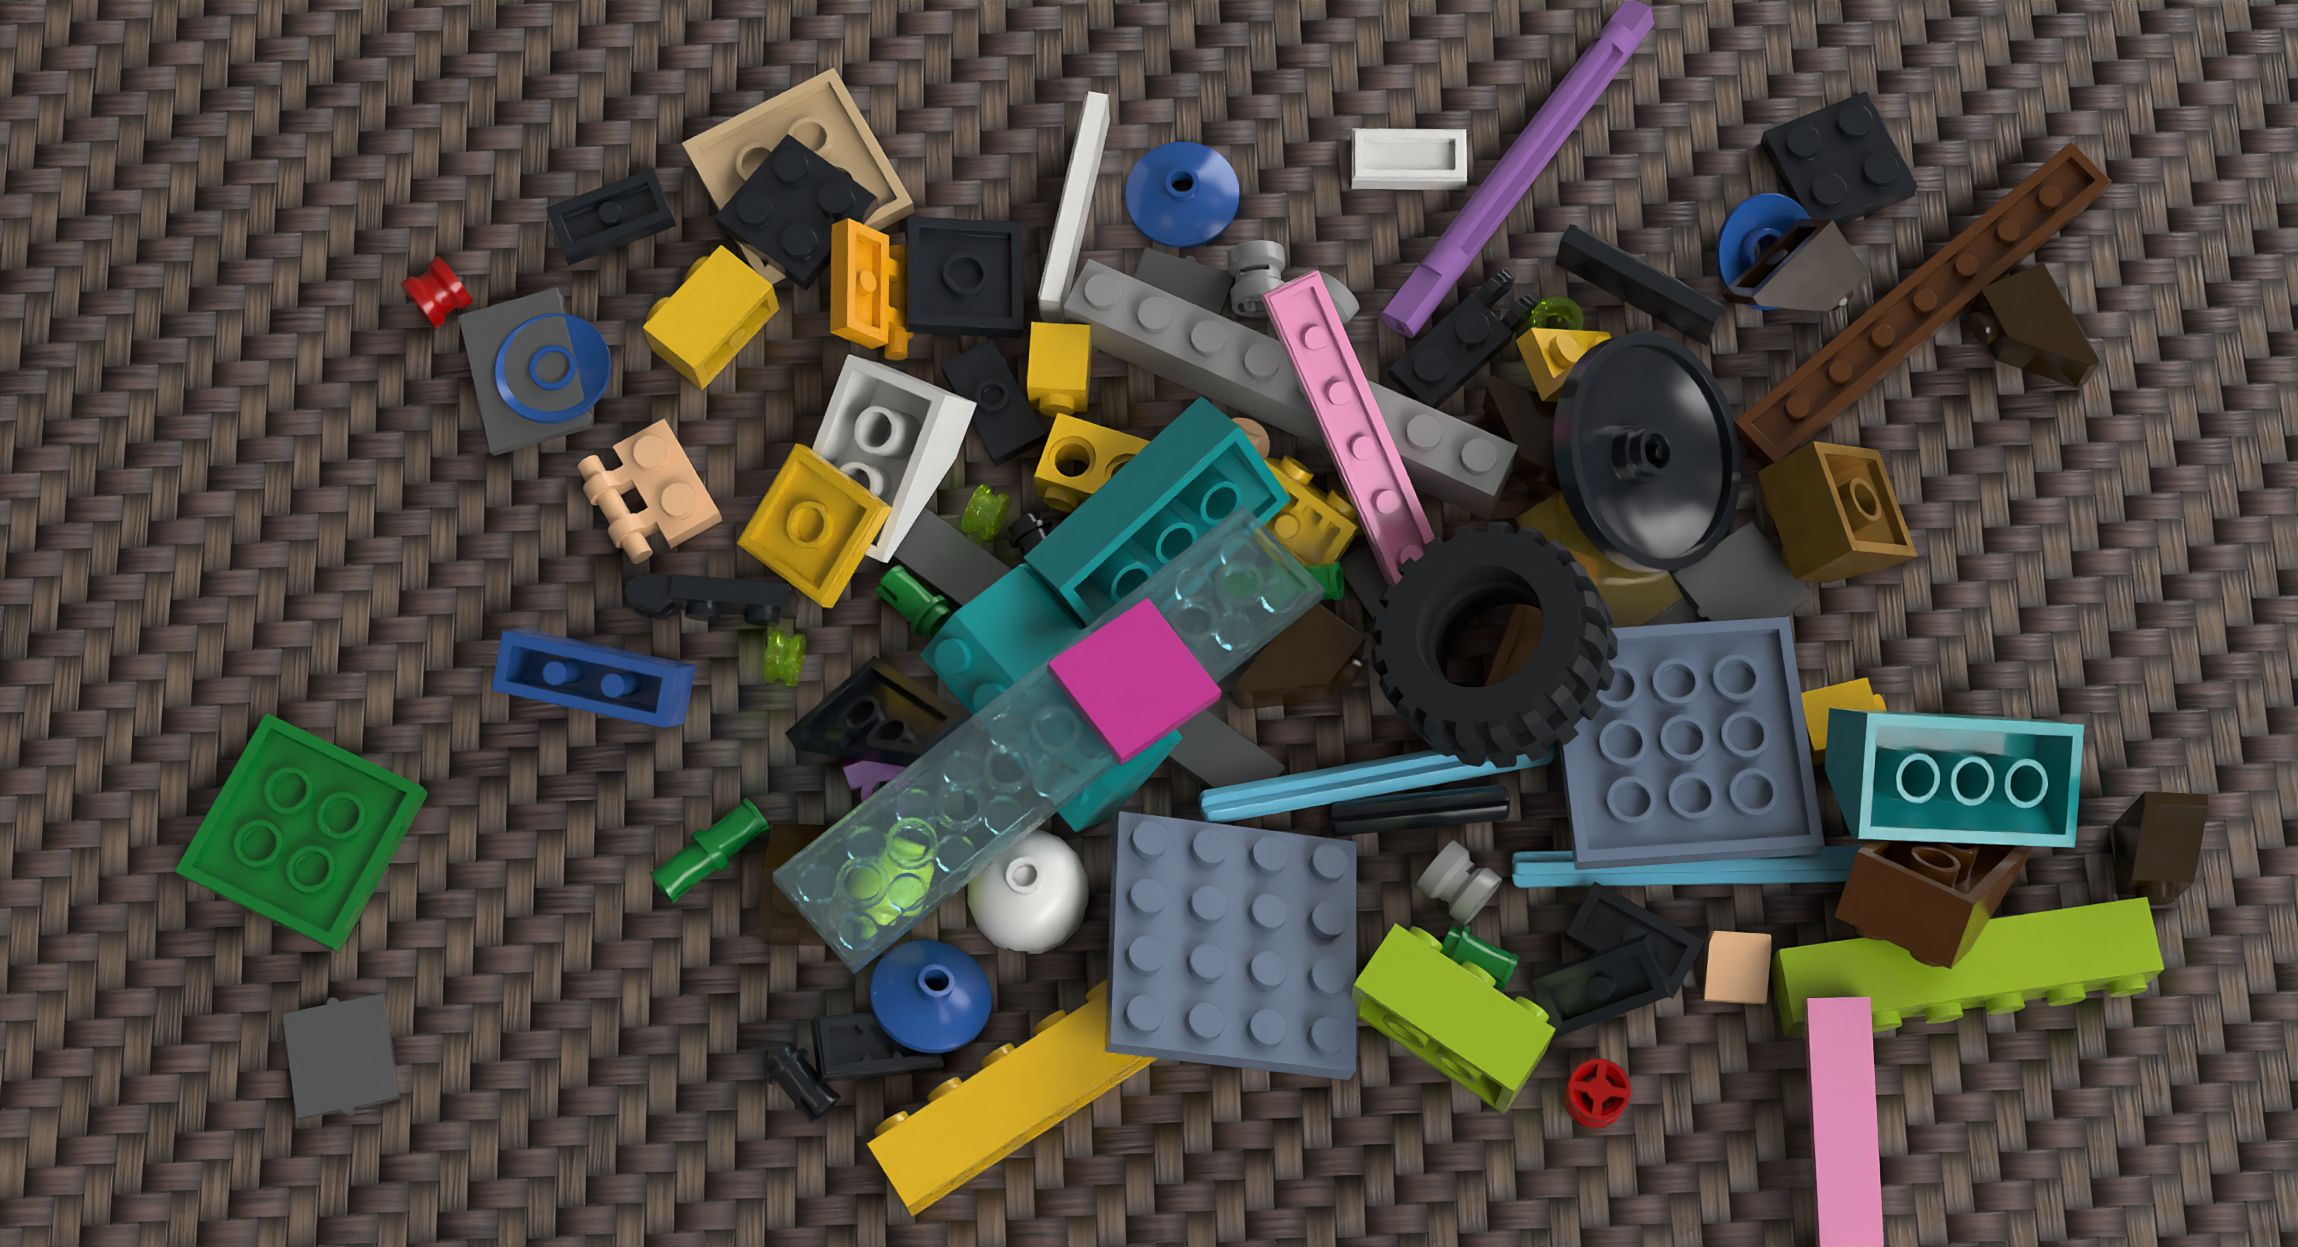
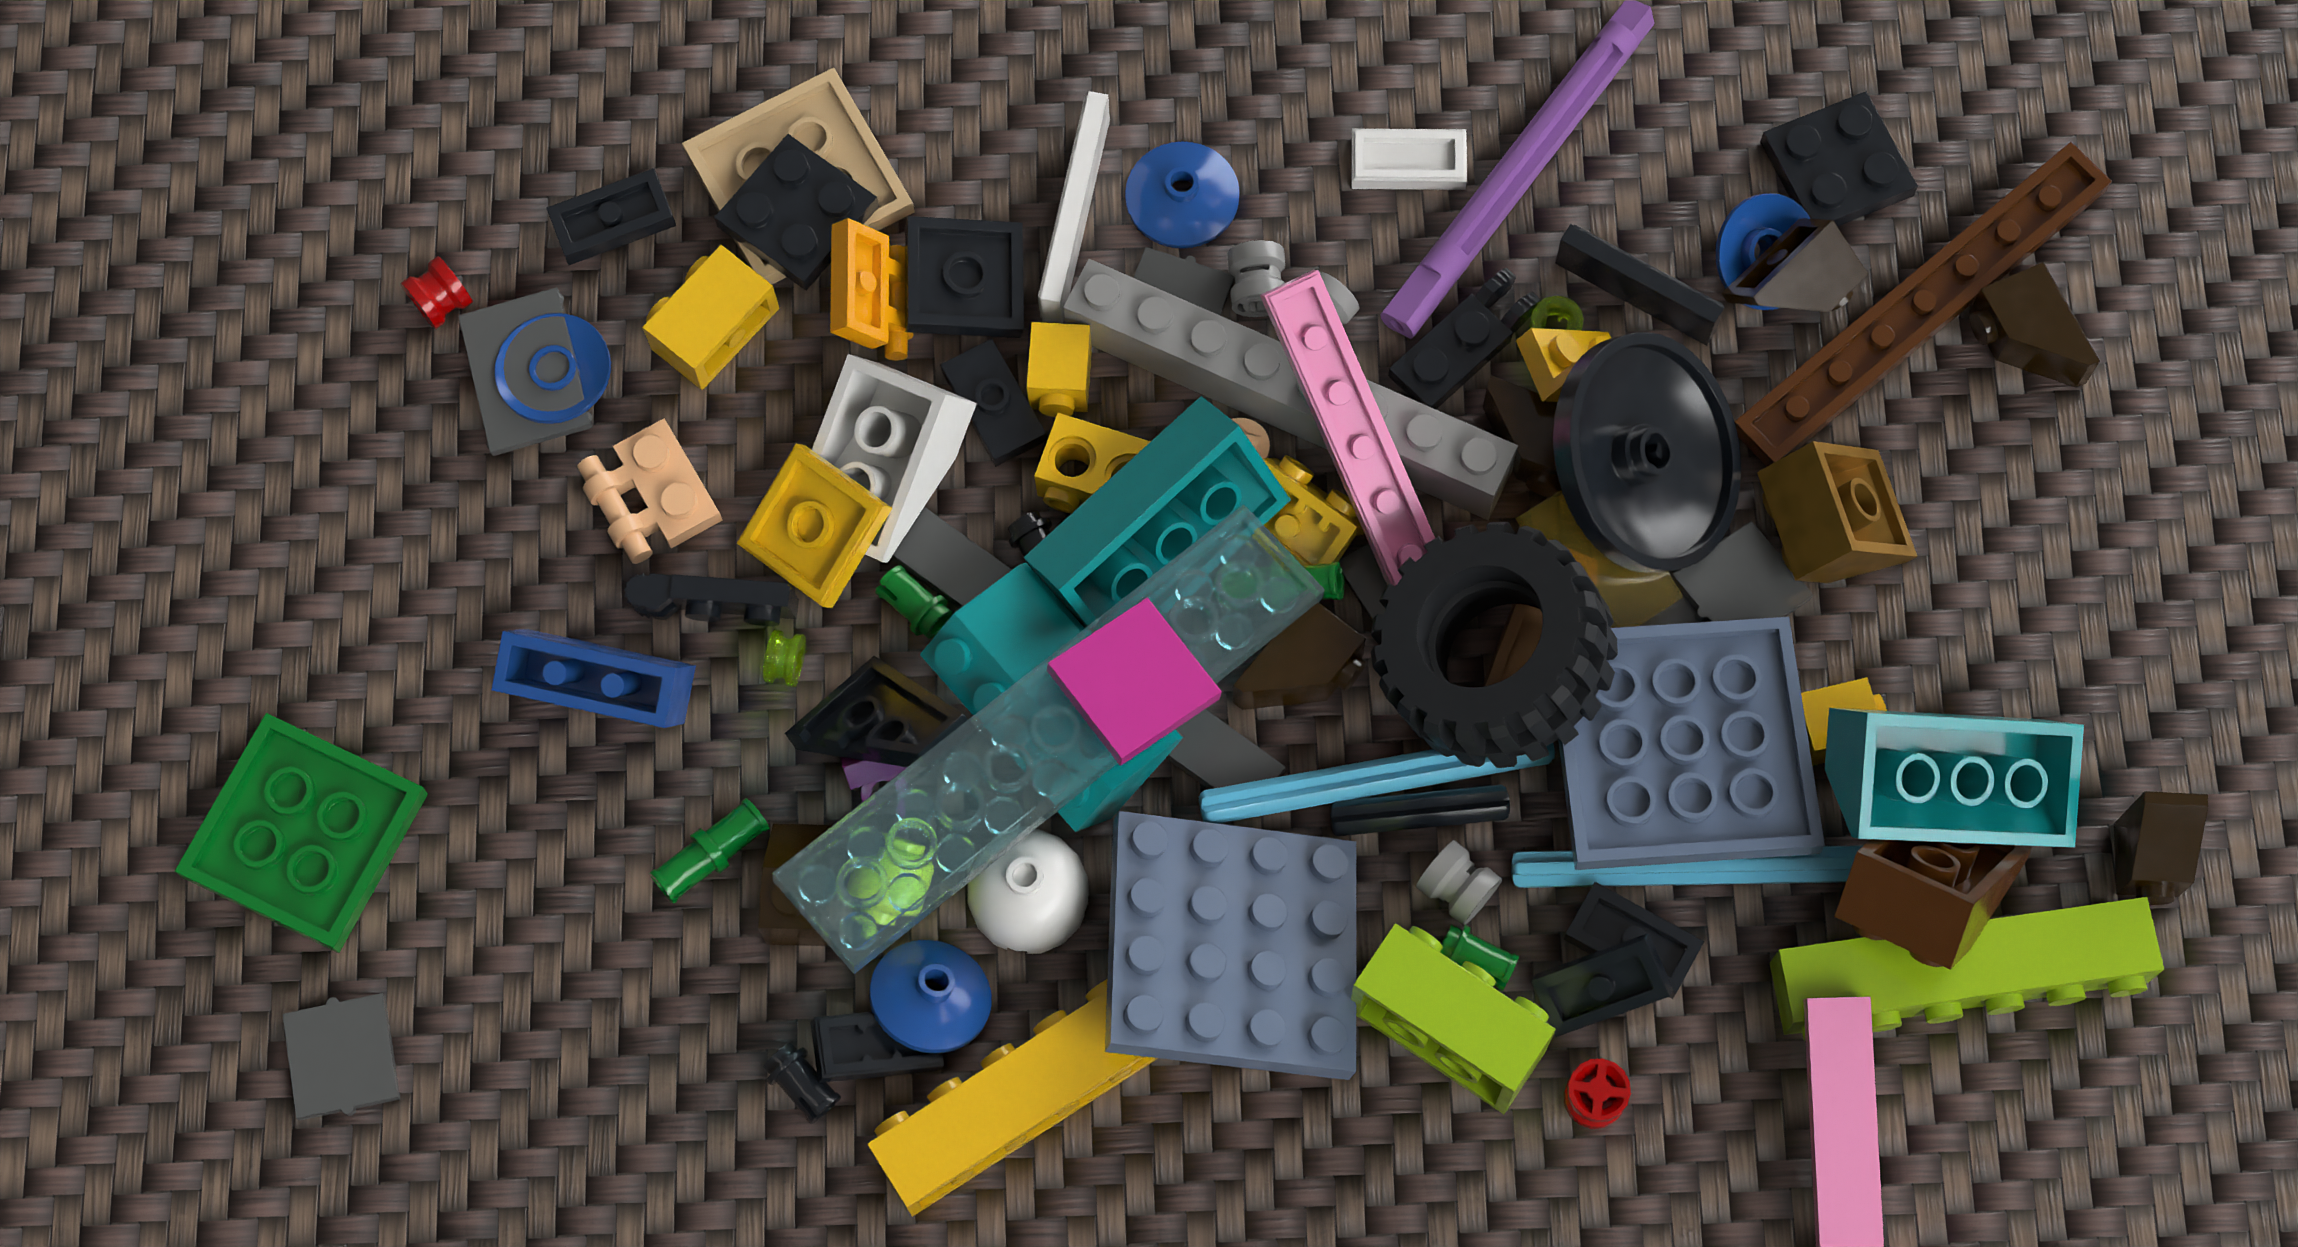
clear neon green bush [961,483,1011,543] -> none
light nougat slope [1703,931,1772,1005] -> none

